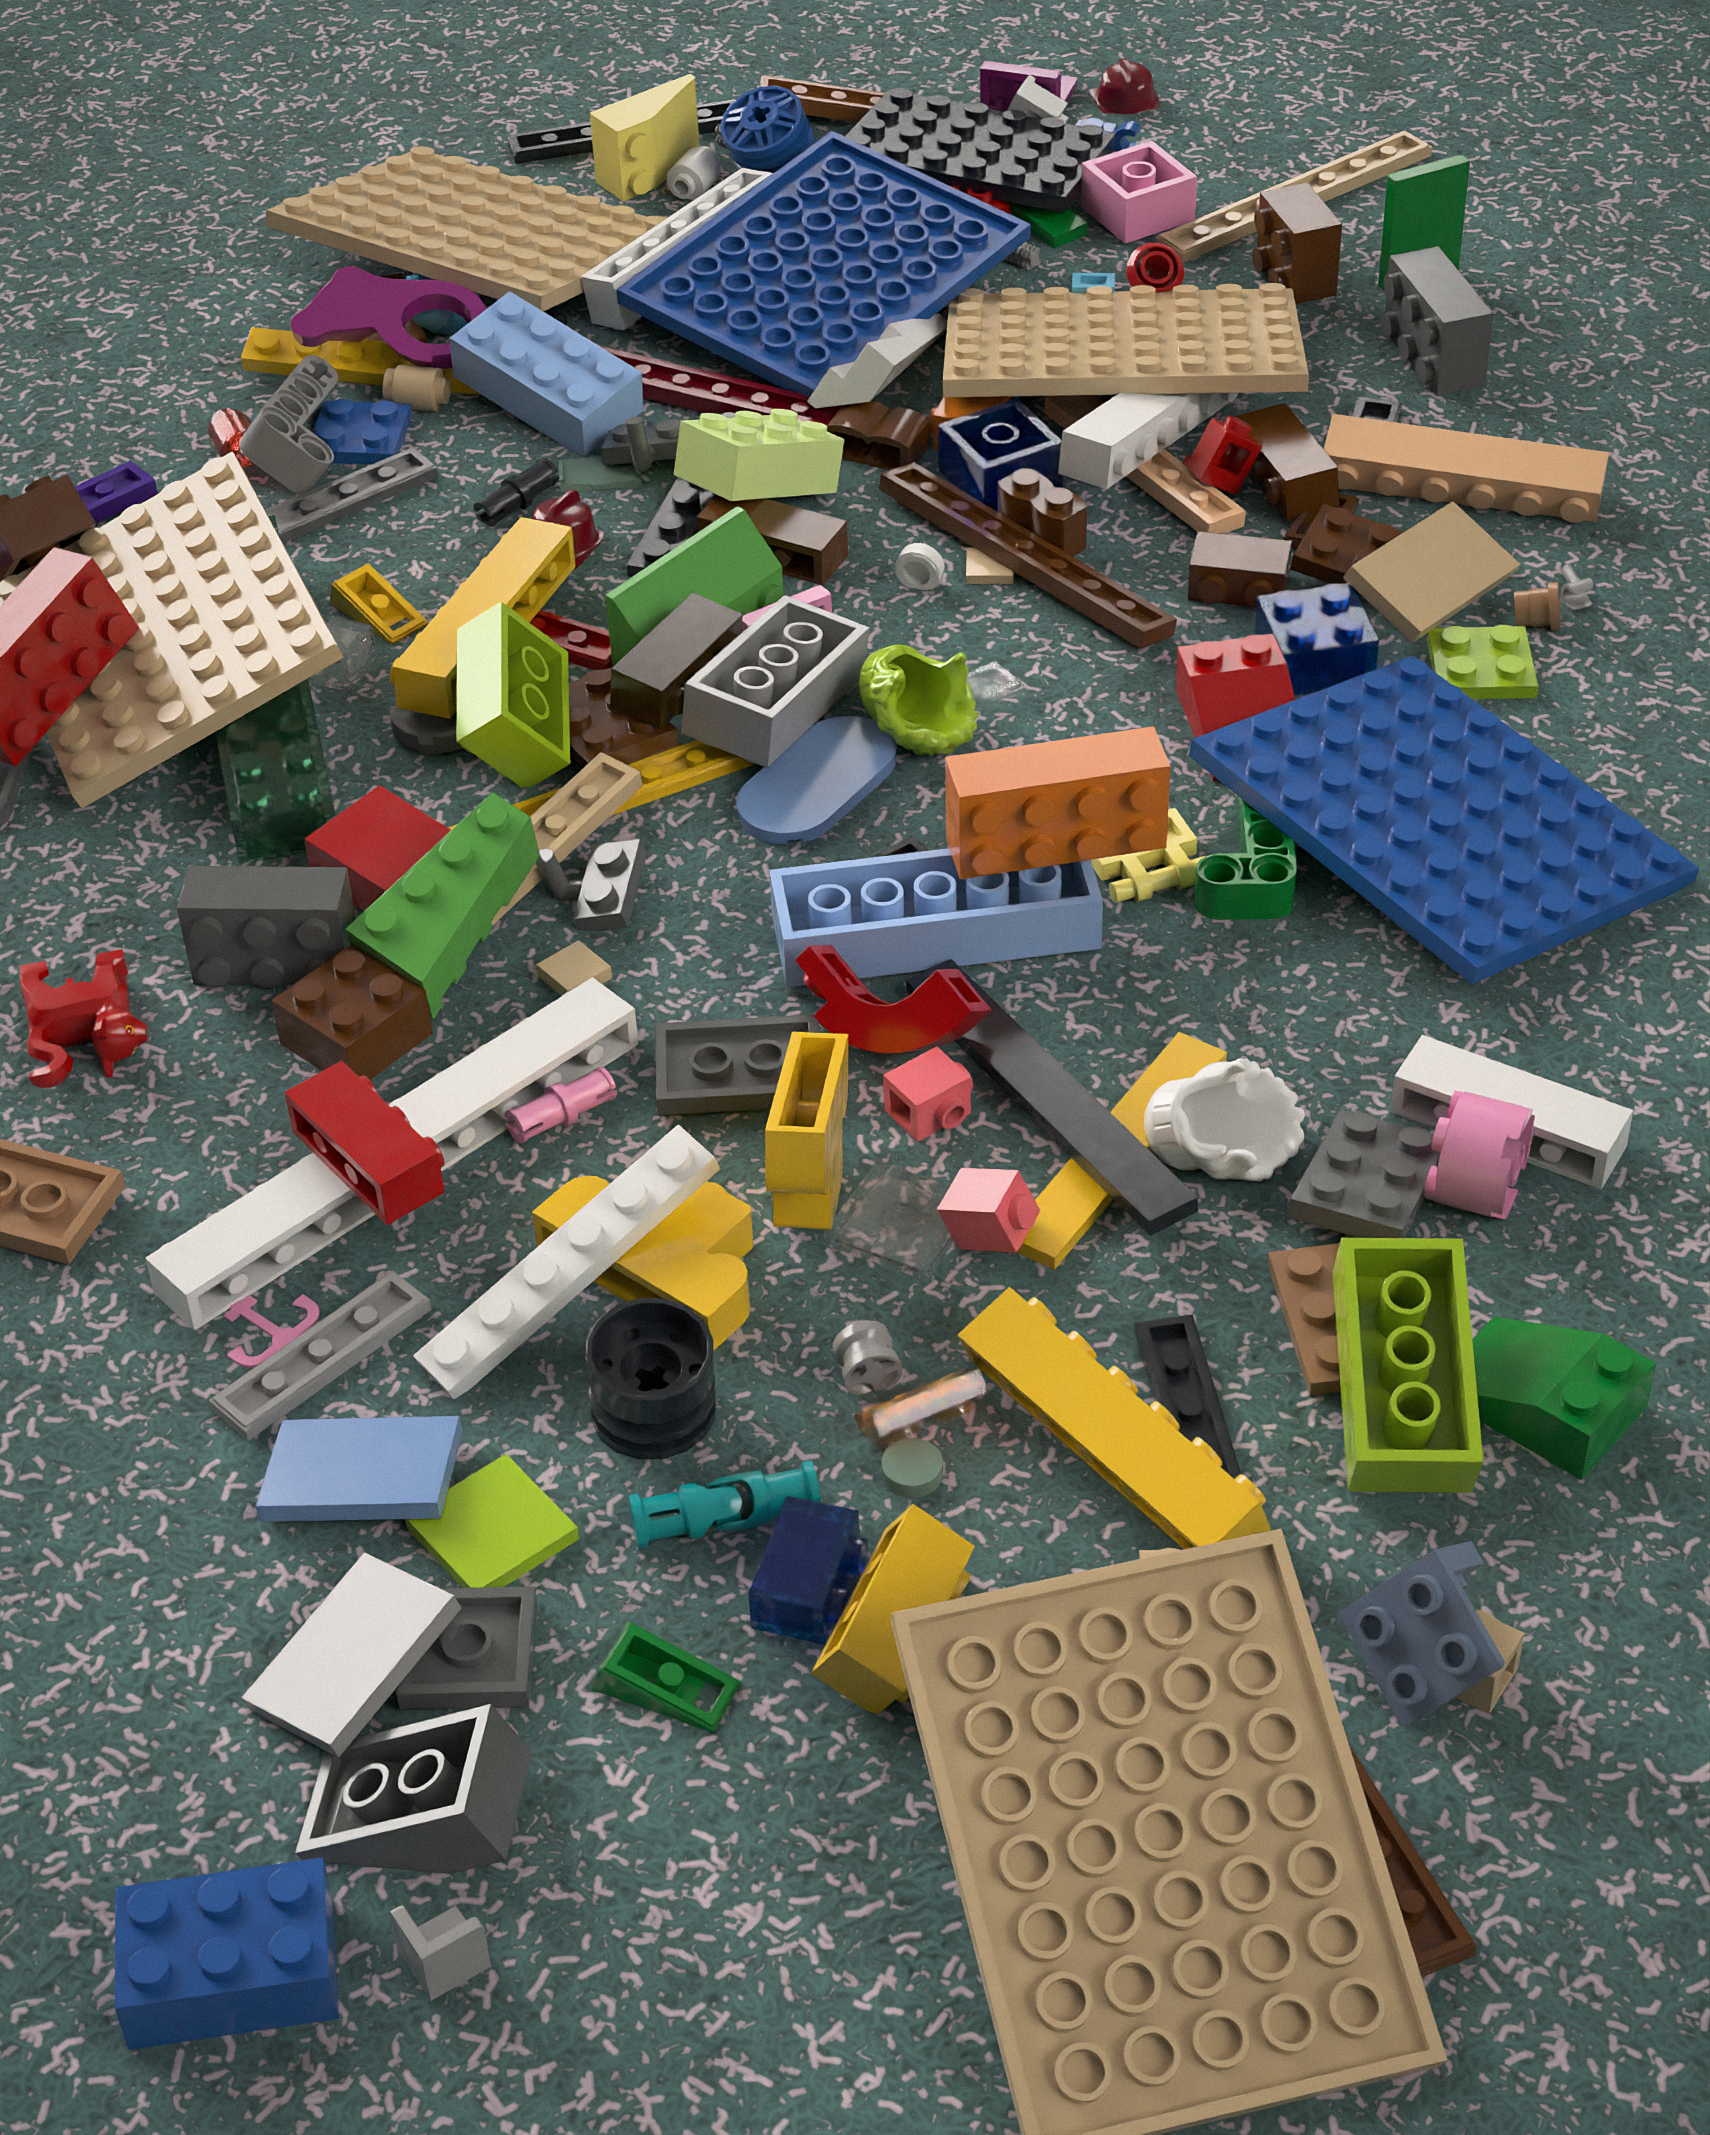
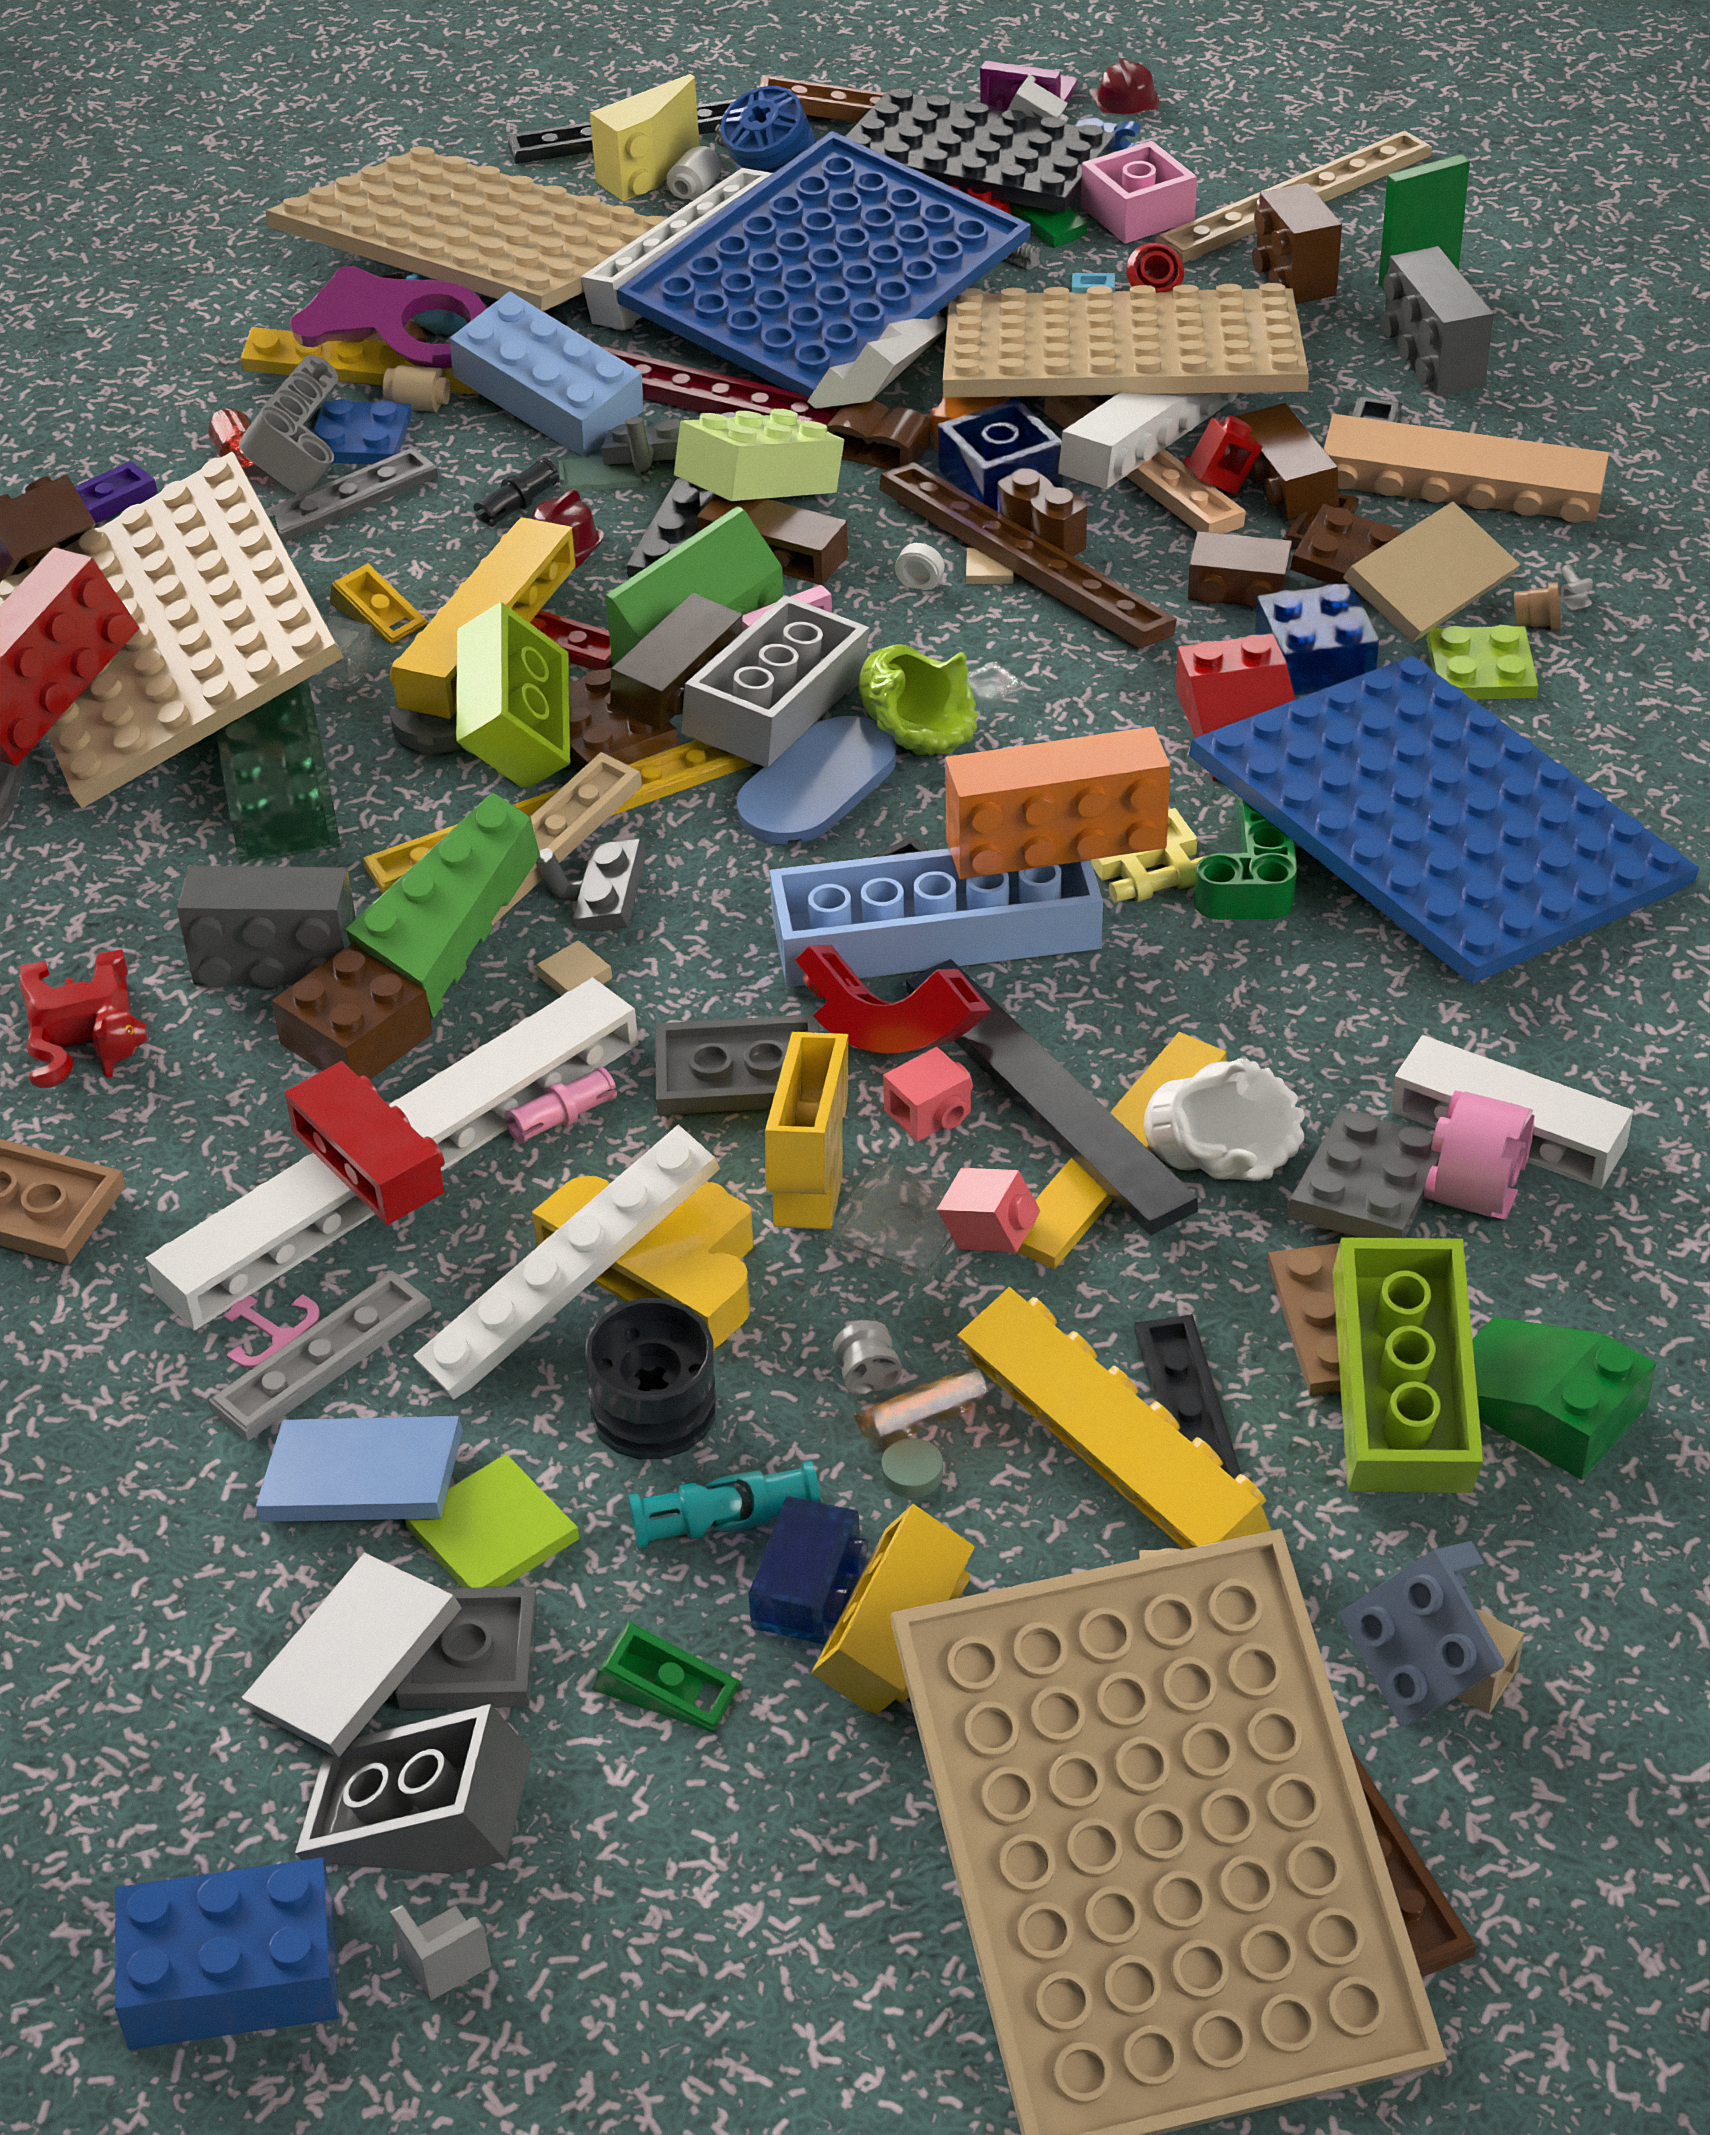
red brick [305,785,451,911] -> none

